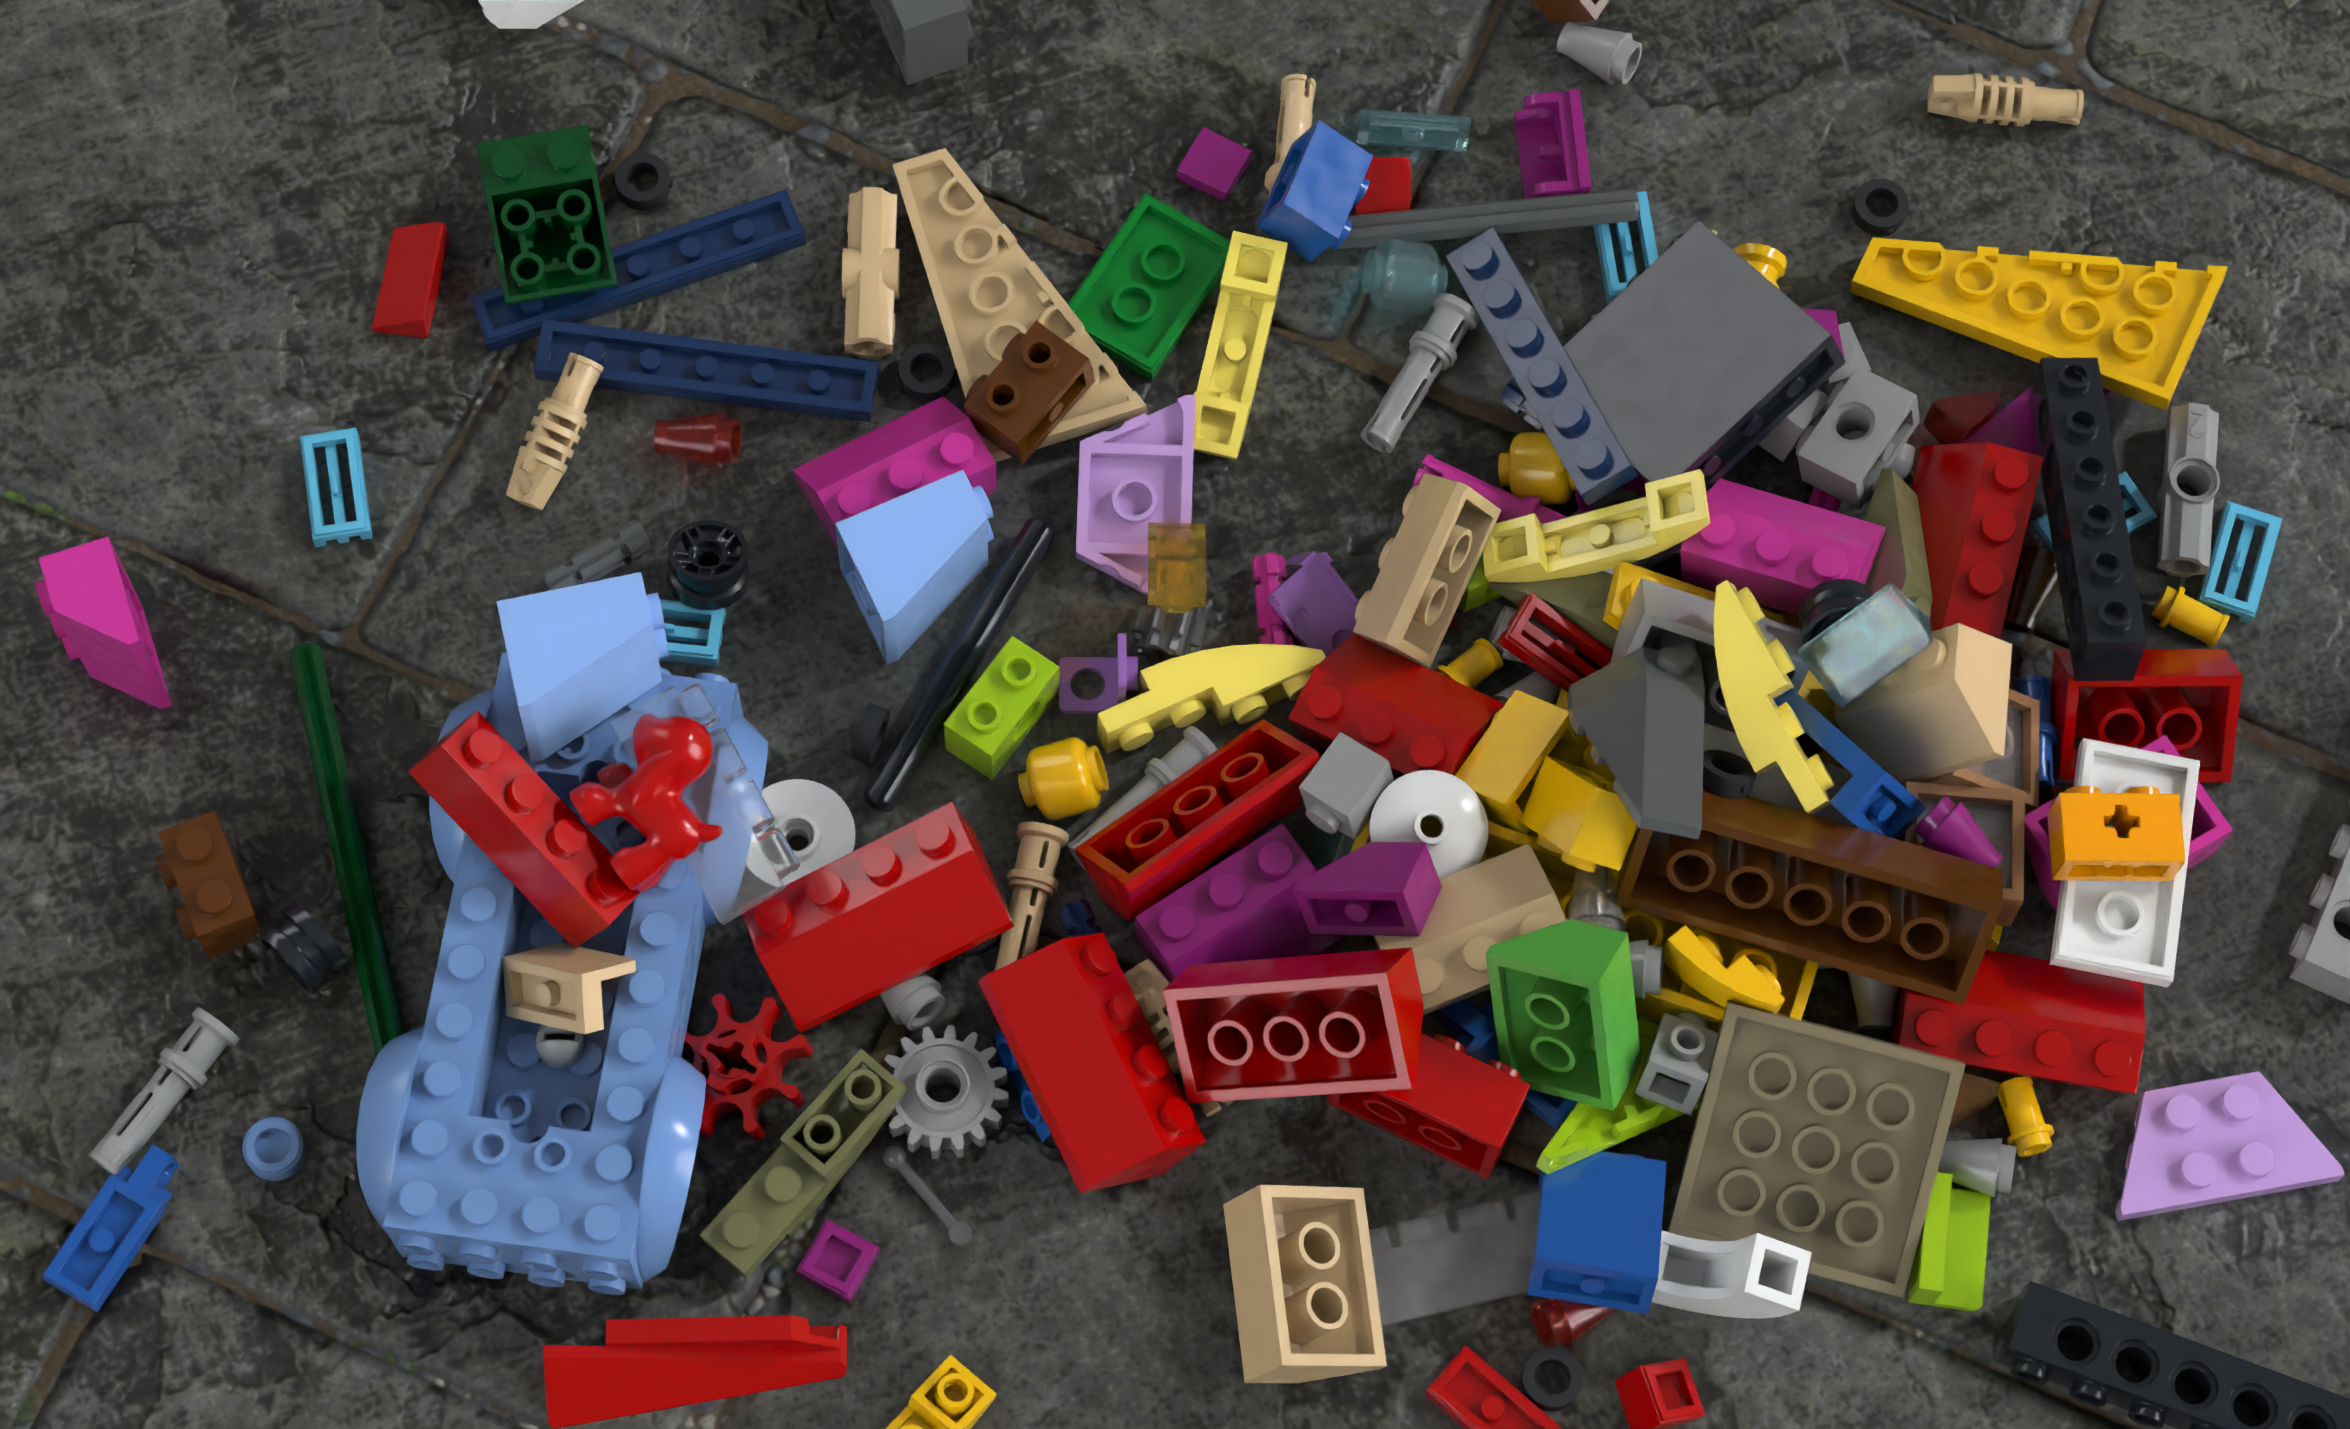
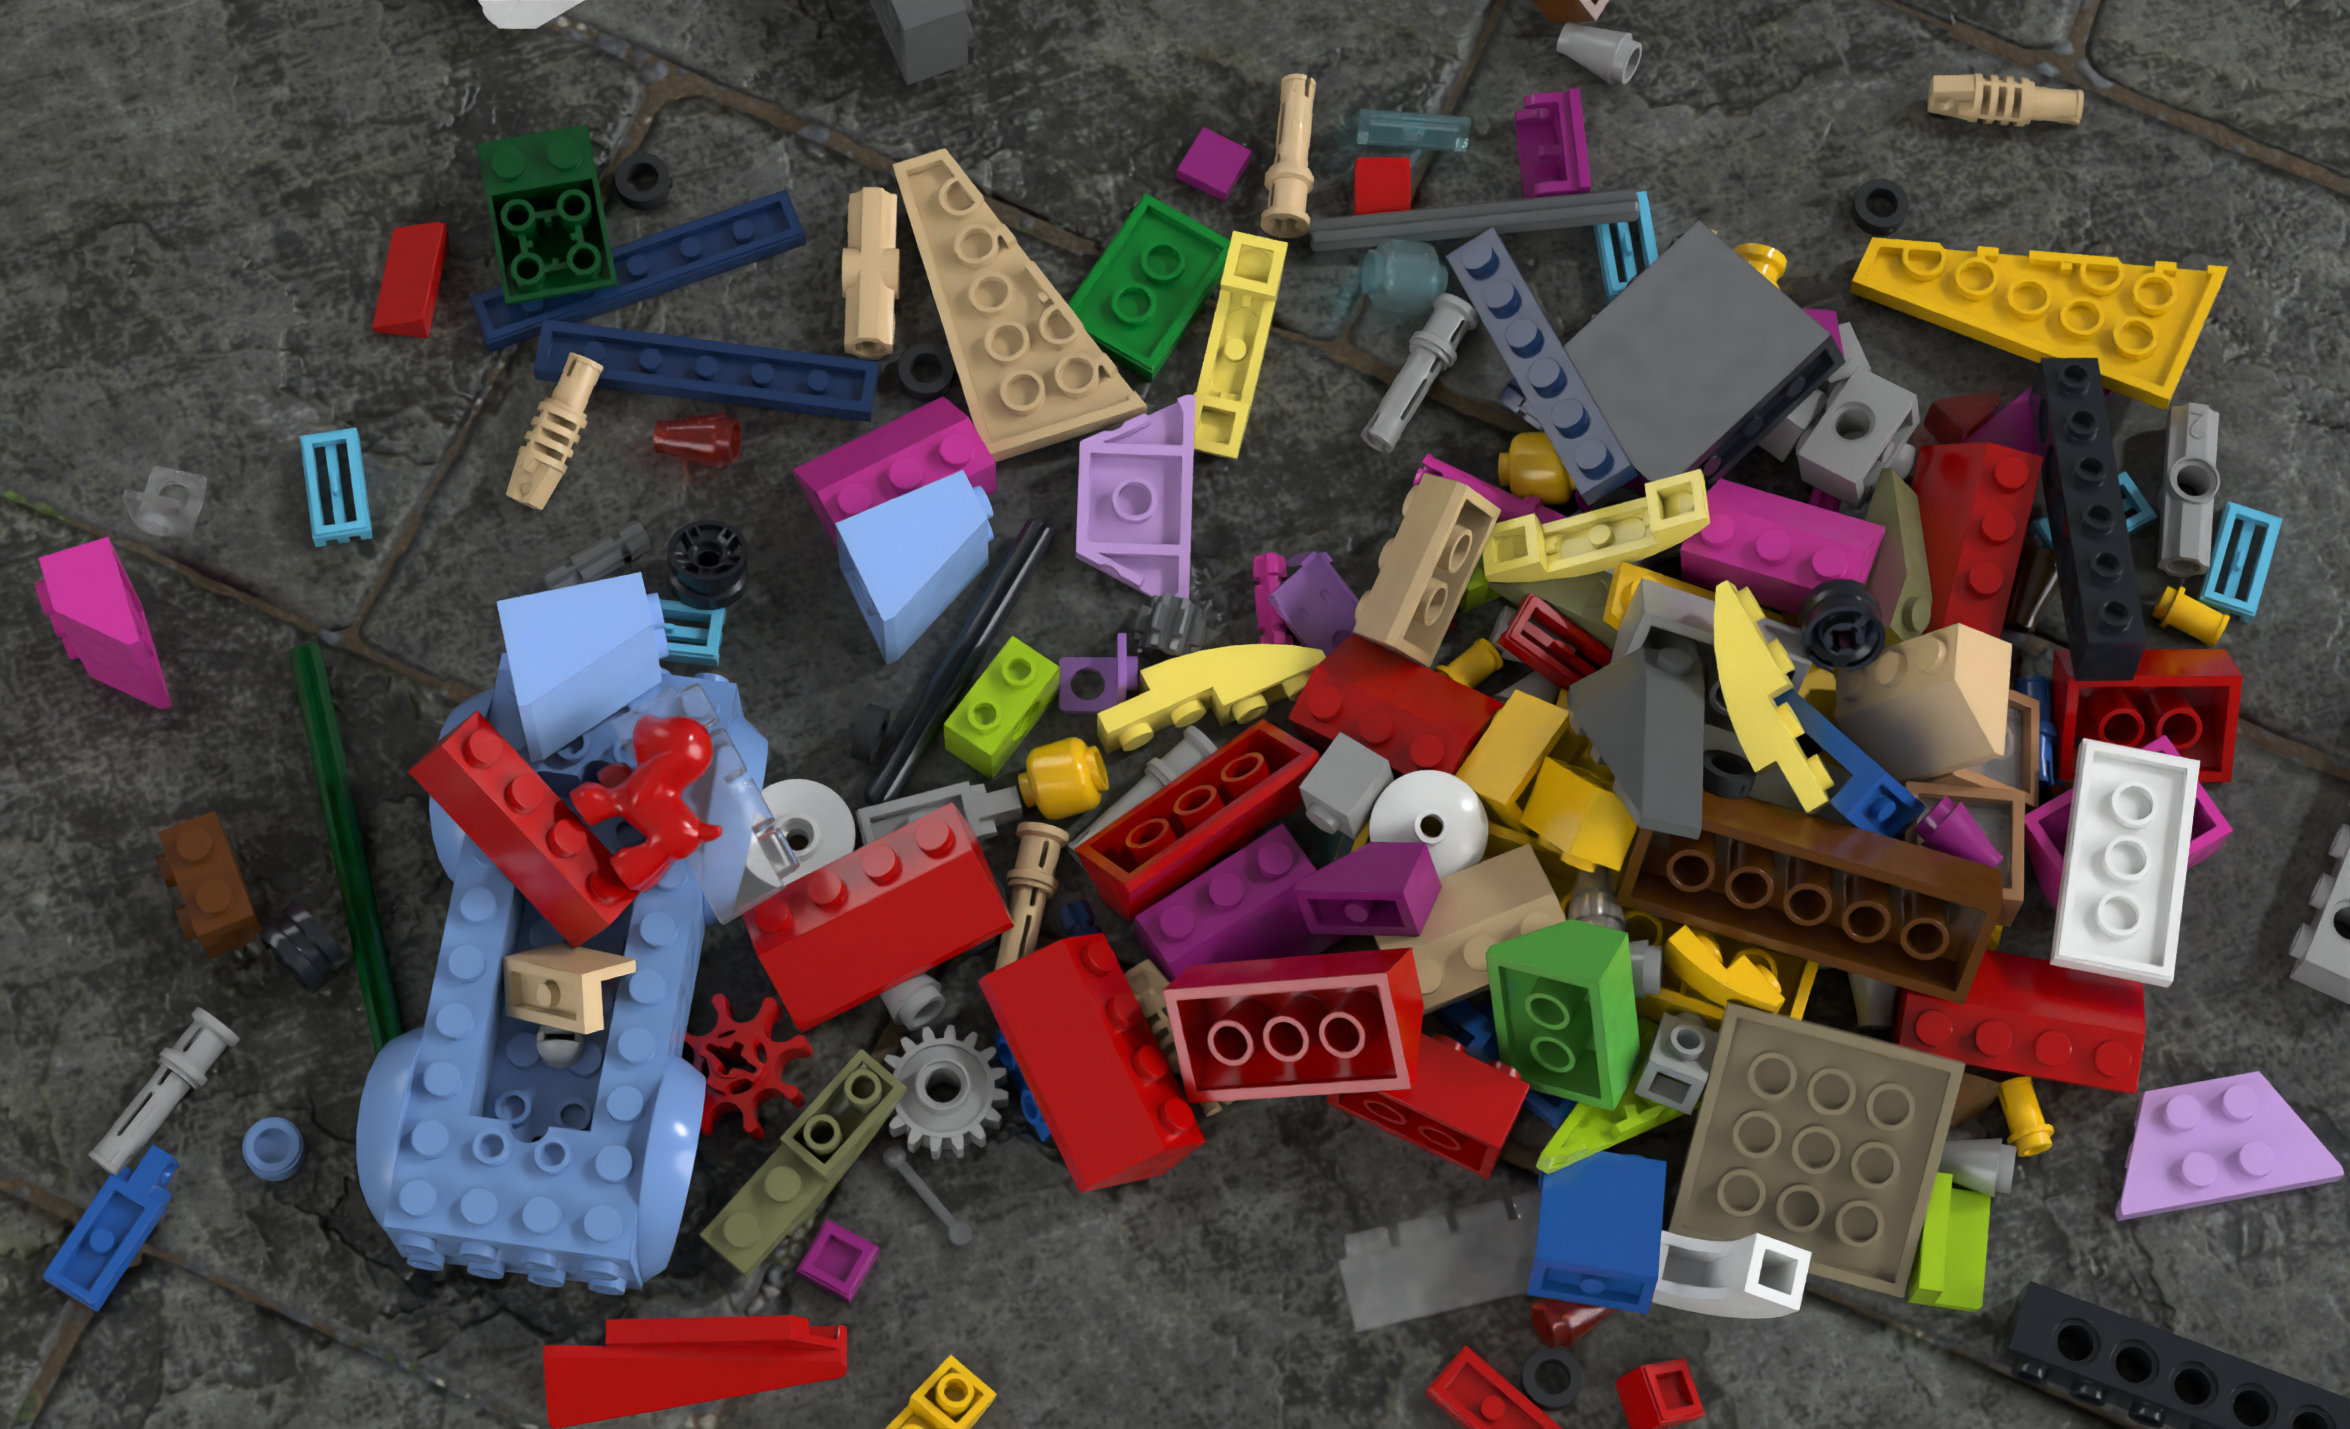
reddish brown brick [964,321,1095,465] -> none
clear yellow slope [1147,522,1207,613] -> none
tan slope [1223,1185,1387,1383] -> none
blue brick [1256,120,1373,262] -> none
clear light blue slope [1798,582,1933,708] -> none
light orange brick [2047,786,2185,881] -> none
none -> clear bracket [122,466,208,539]
none -> light grey hinge [855,781,1023,846]

